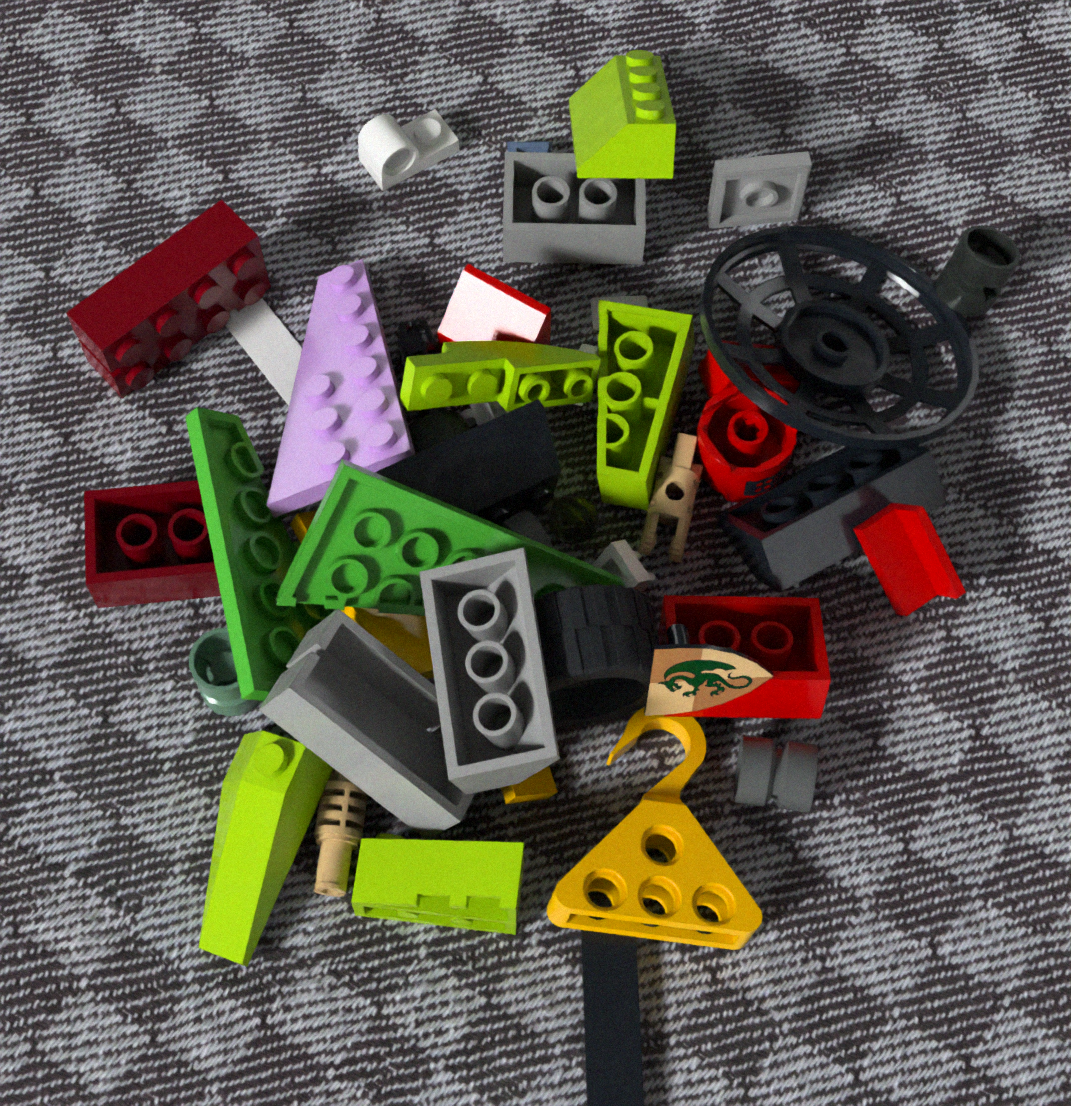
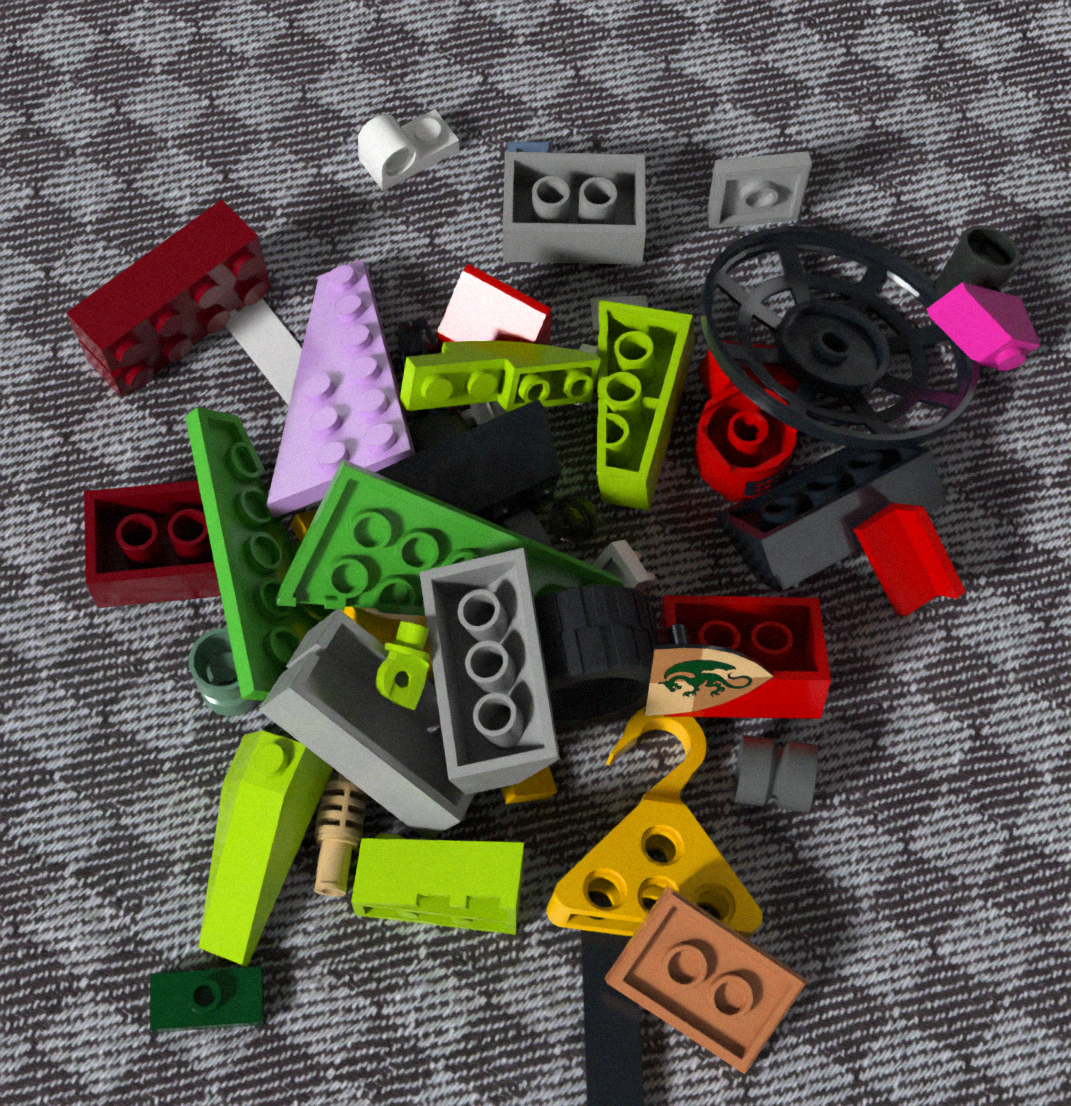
lime slope [569,50,676,179] -> none
tan hinge [638,432,703,563] -> none
none -> dark green plate [150,966,264,1033]
none -> lime piece [376,621,430,710]
none -> nougat tile [605,885,808,1074]
none -> dark pink slope [927,282,1041,371]

